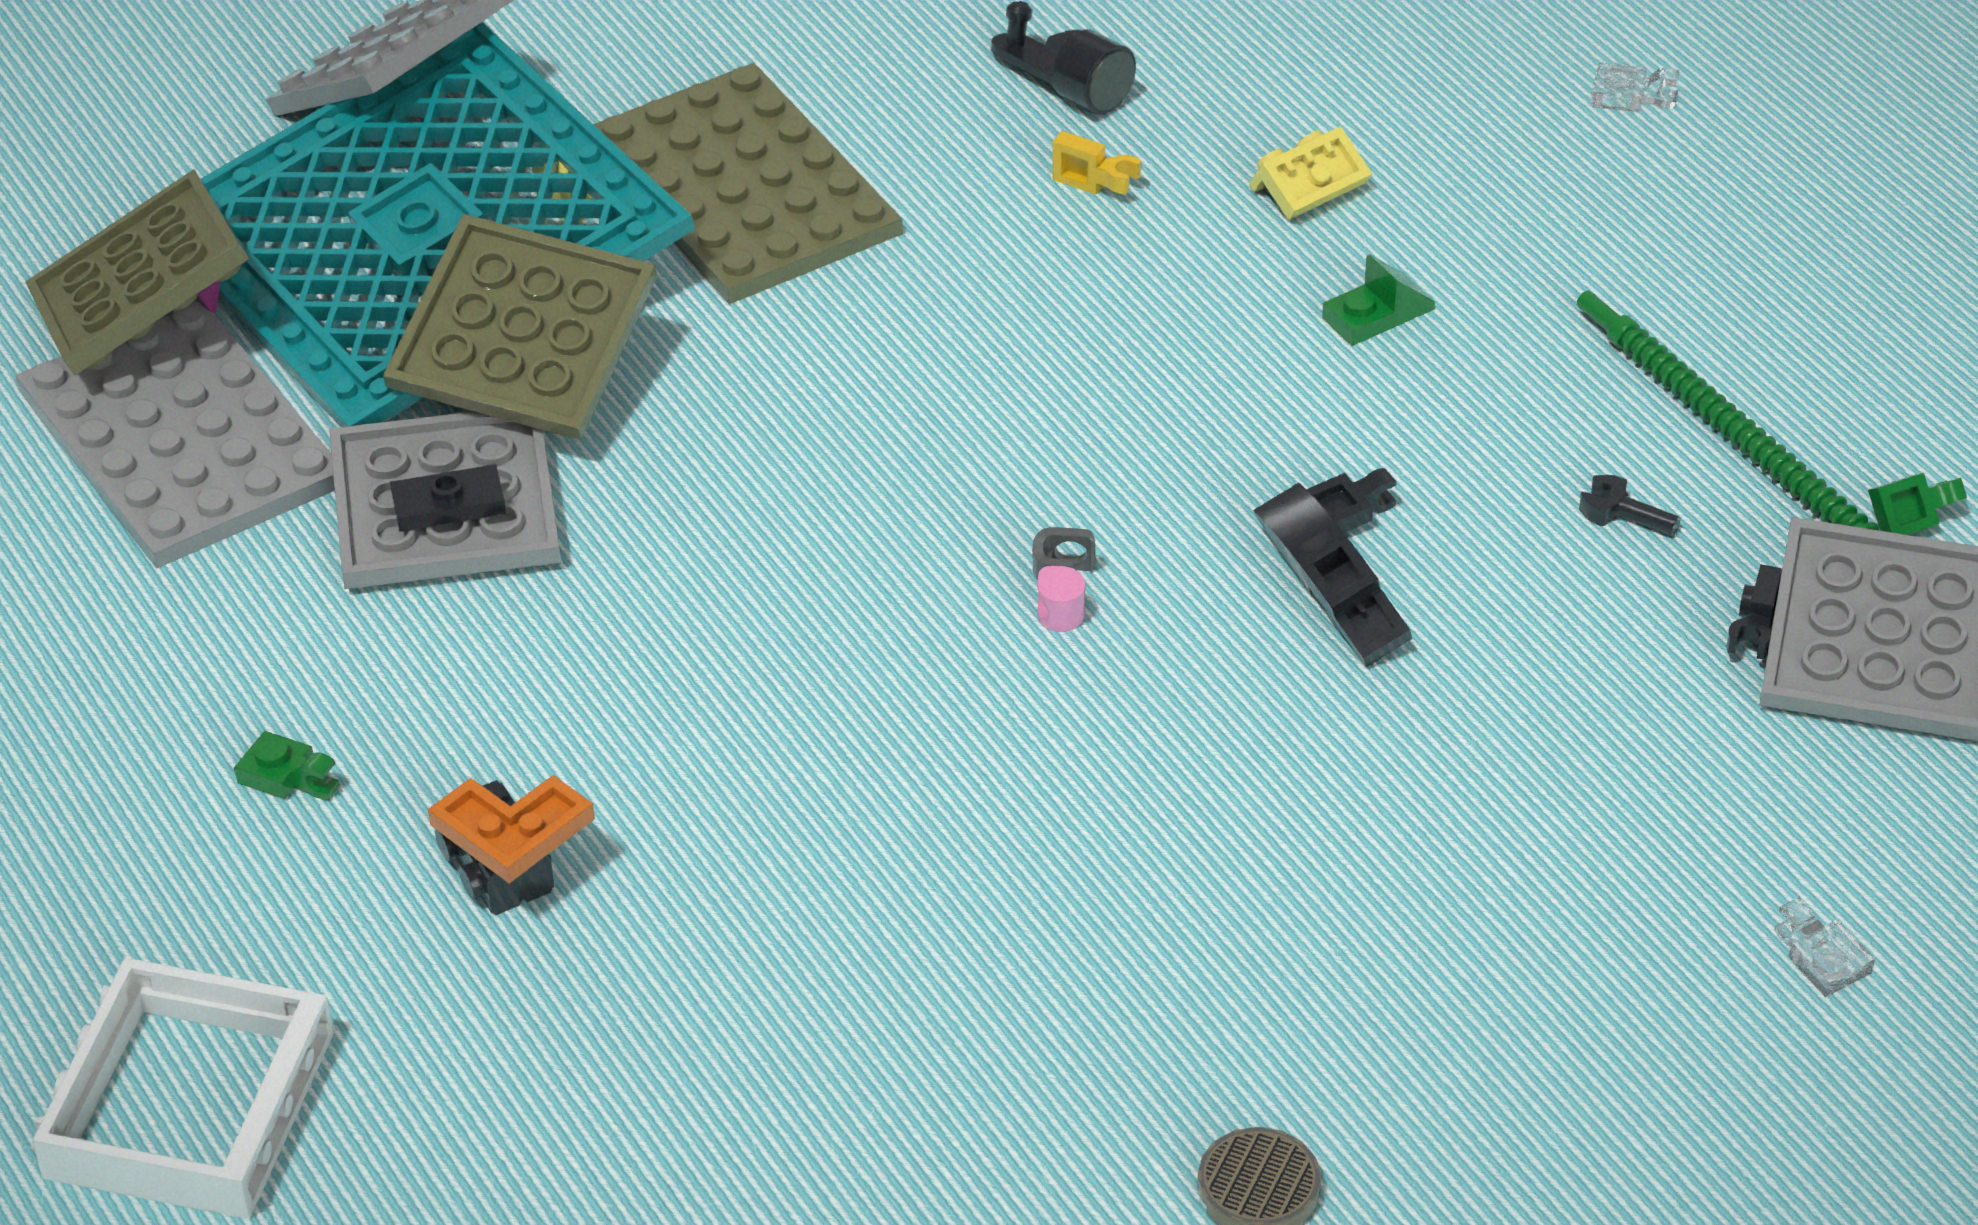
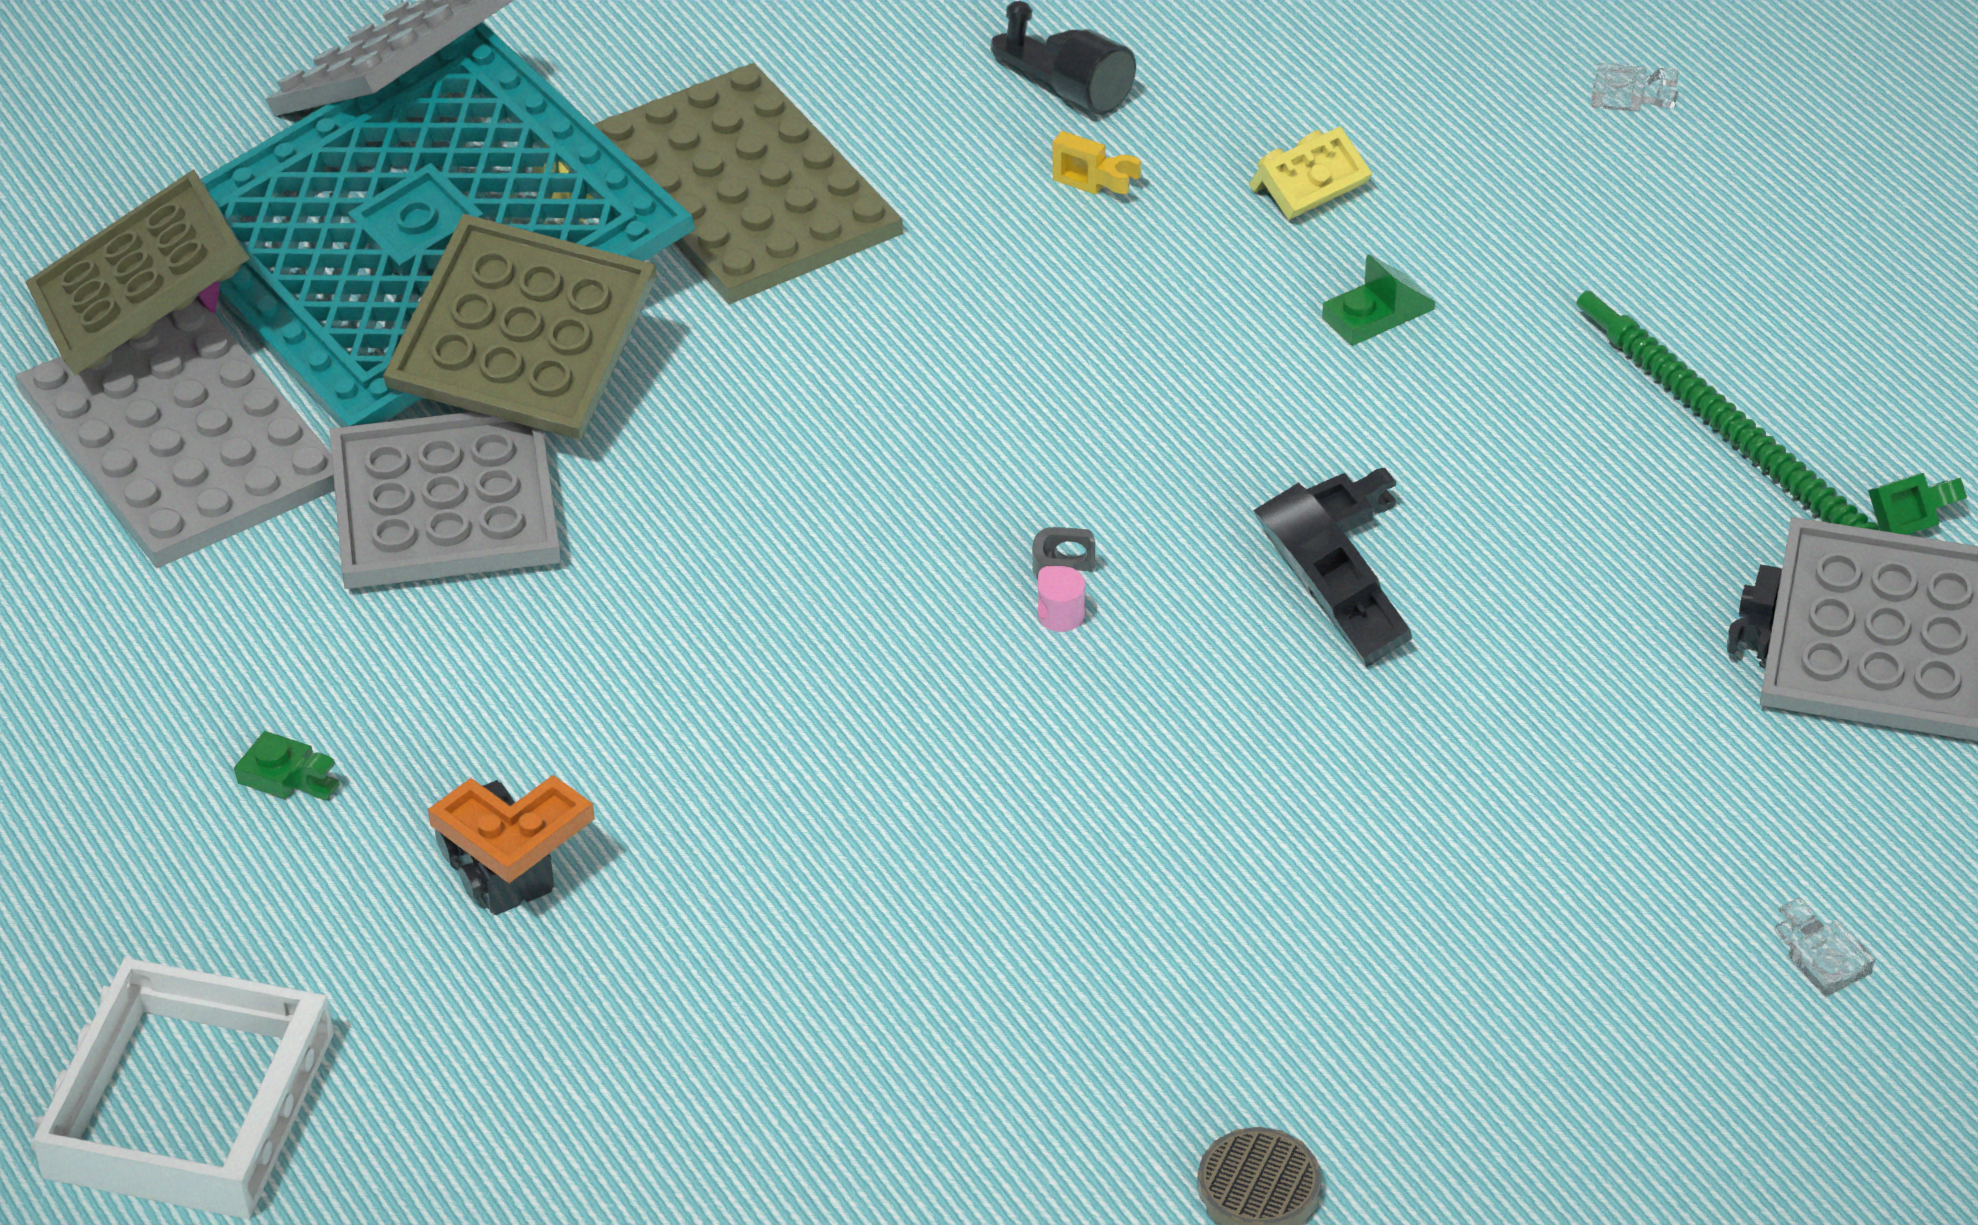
black plate [390,464,506,532] -> none
black bar [1579,475,1681,537] -> none

